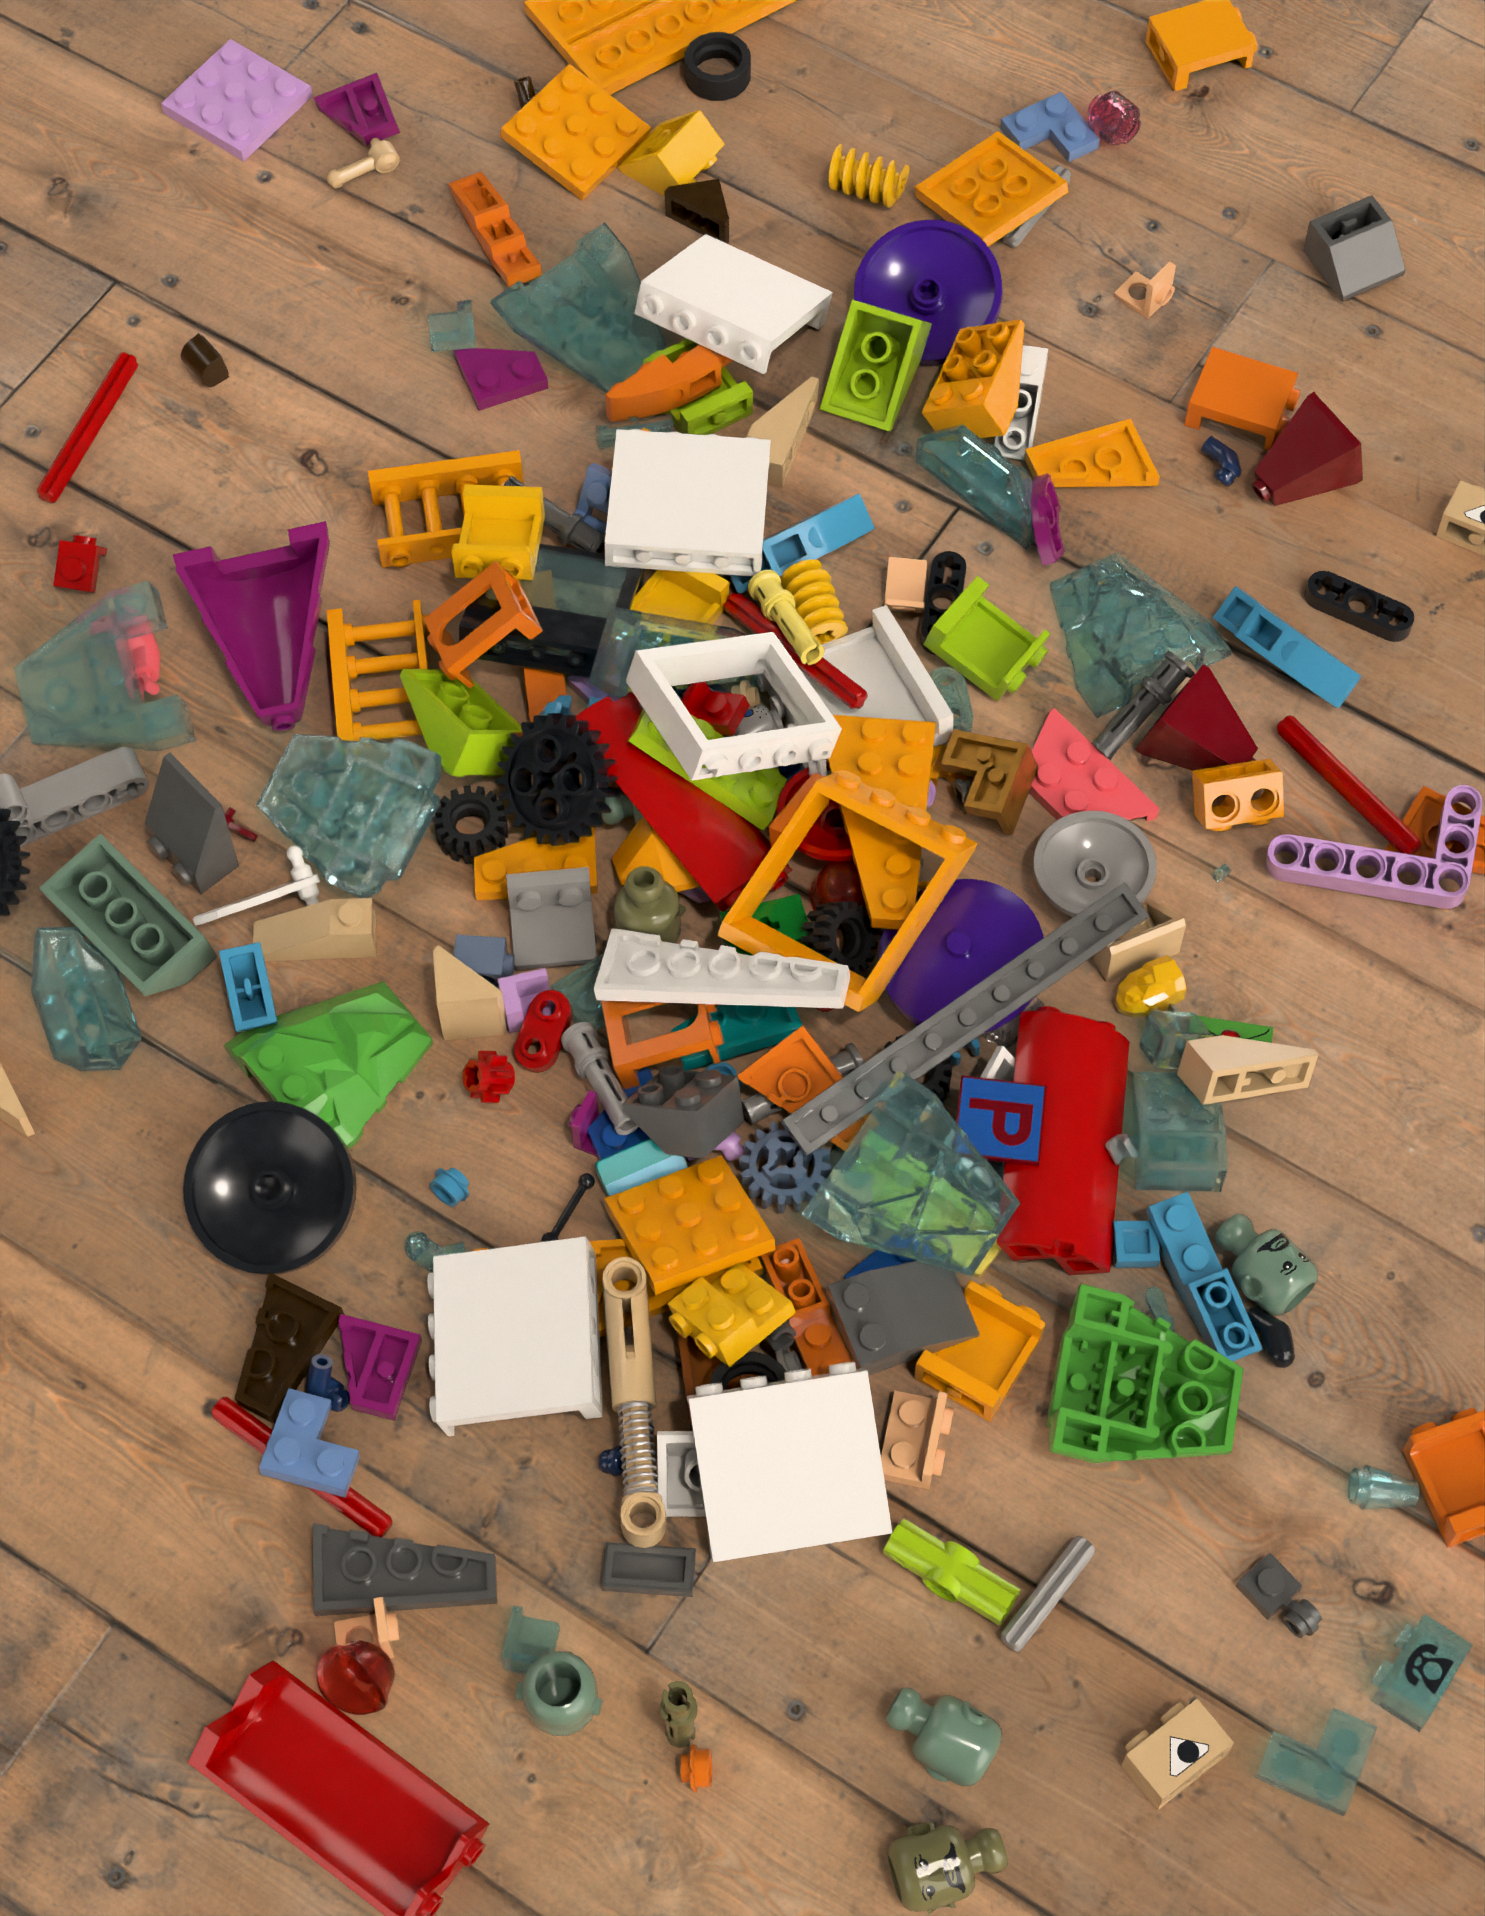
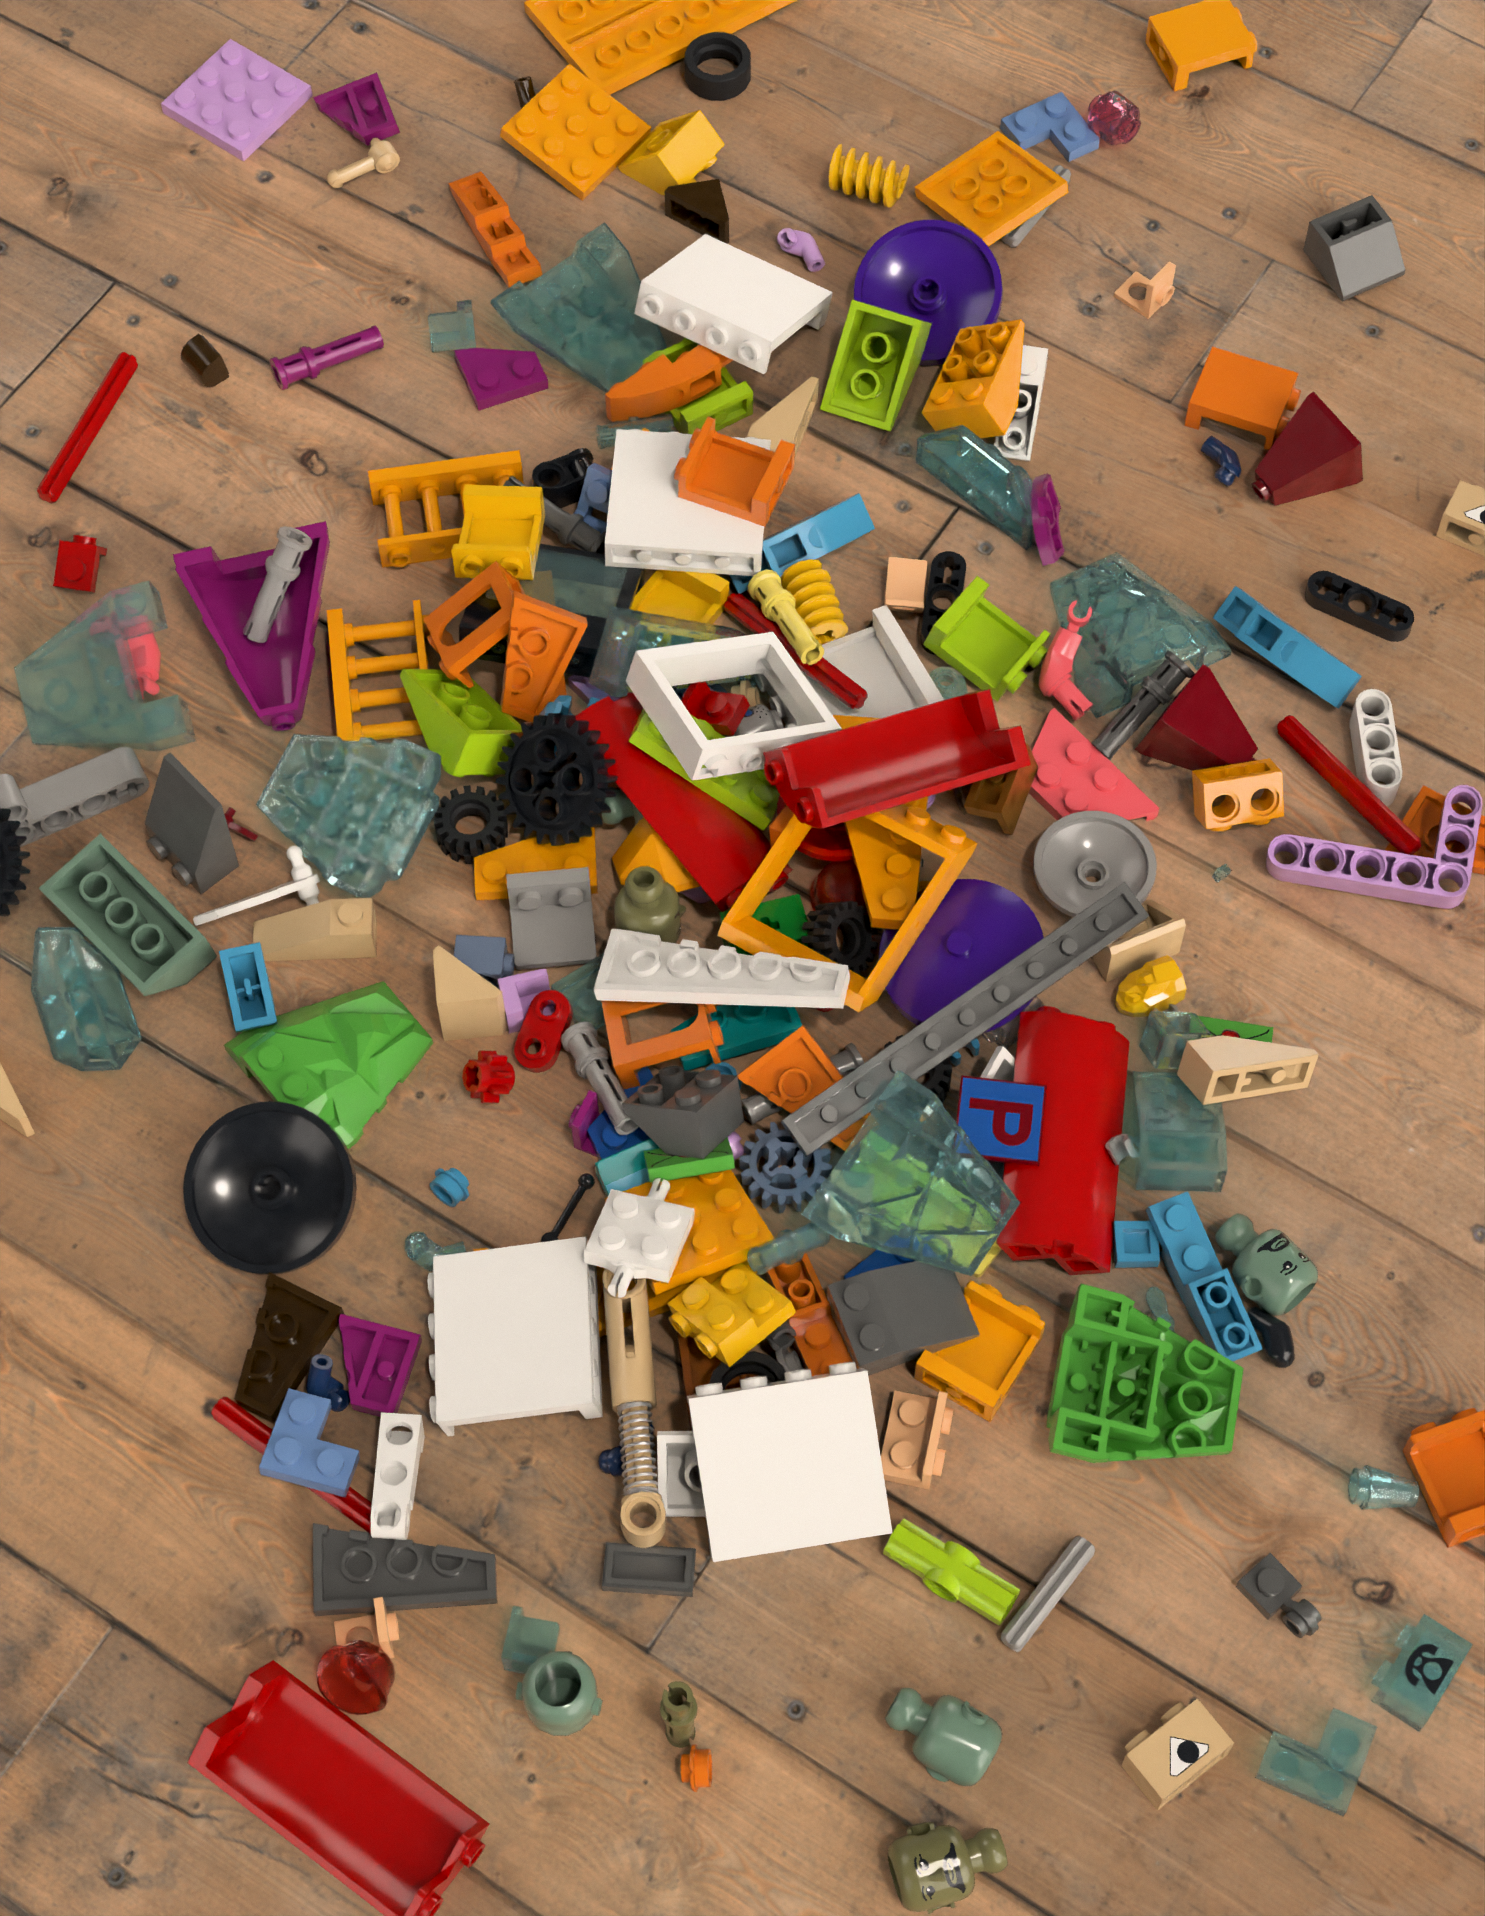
light orange wing [1024,418,1160,487] -> none
none -> light grey pin [243,526,312,643]
none -> magenta pin [270,325,384,390]
none -> white leg [371,1412,425,1540]
none -> orange wing [501,590,588,722]
none -> black piece [532,448,594,508]
none -> white plate [584,1178,695,1298]
none -> bright green tile [643,1137,735,1183]
none -> orange panel [674,417,796,527]
none -> clear light blue pin [747,1219,830,1275]
none -> red cylinder [763,689,1031,828]
none -> lavender arm [777,228,825,272]
none -> coral arm [1038,600,1094,722]
none -> white beam [1349,689,1402,807]

